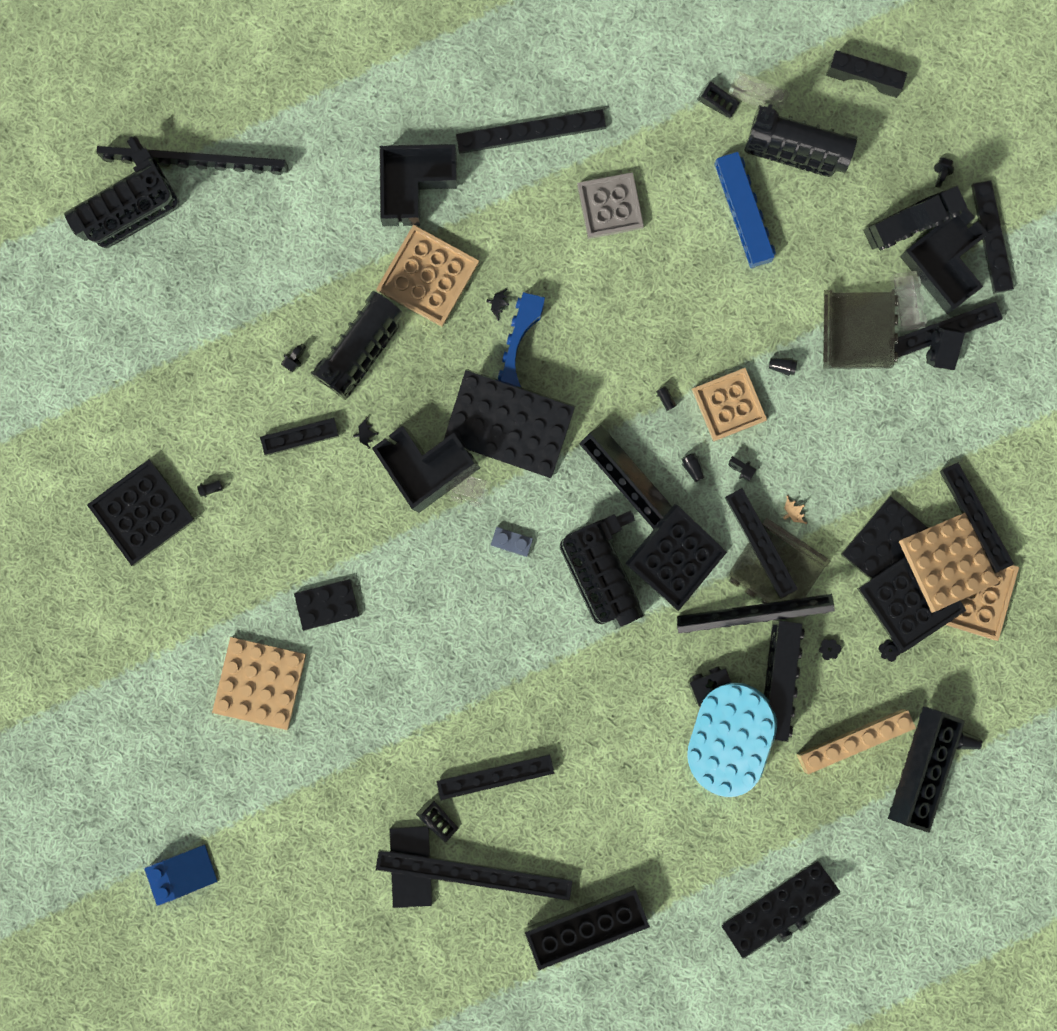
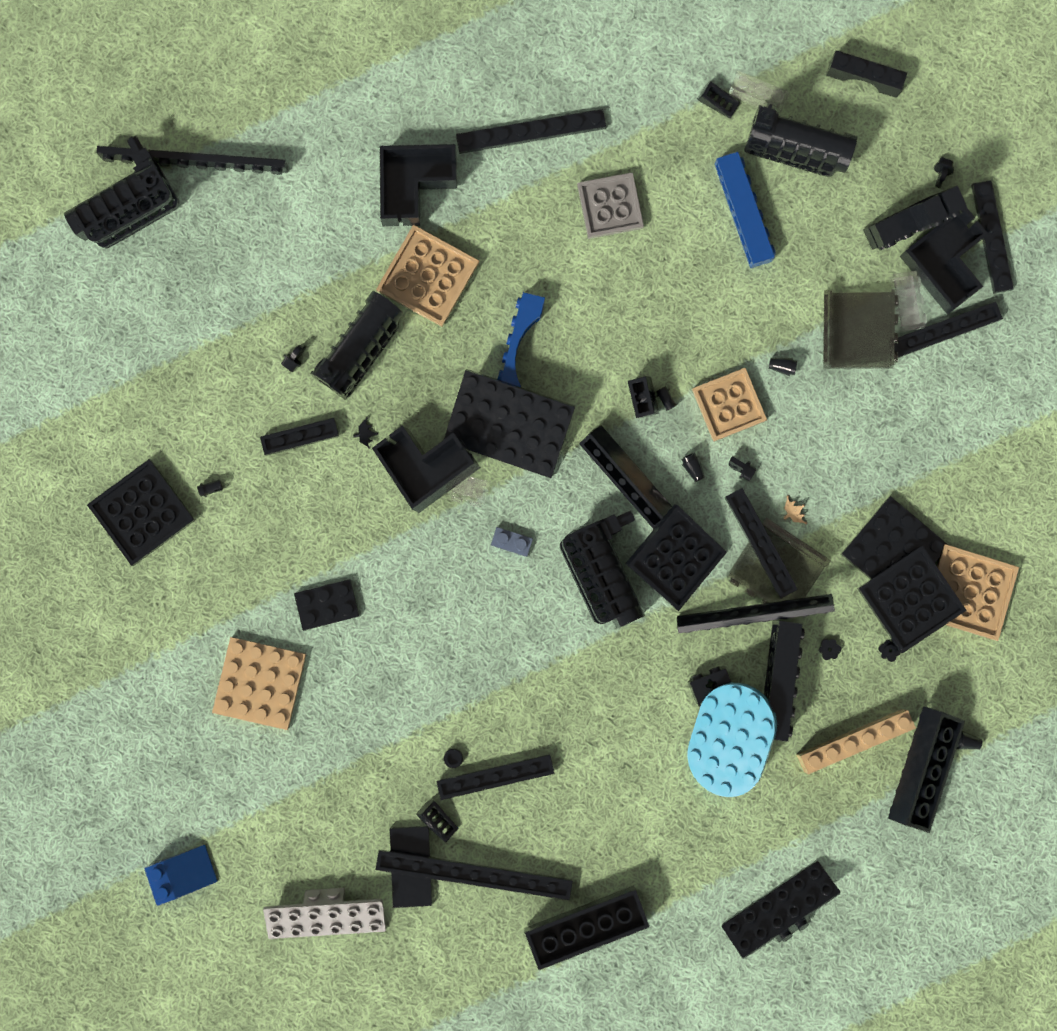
black piece [486,288,509,321] -> none
tan plate [899,513,999,612] -> none
black brick [926,326,965,370] -> none
black plate [940,462,1014,573] -> none
none -> light grey bracket [263,888,386,939]
none -> black tile [444,748,463,768]
none -> black brick [628,376,659,418]

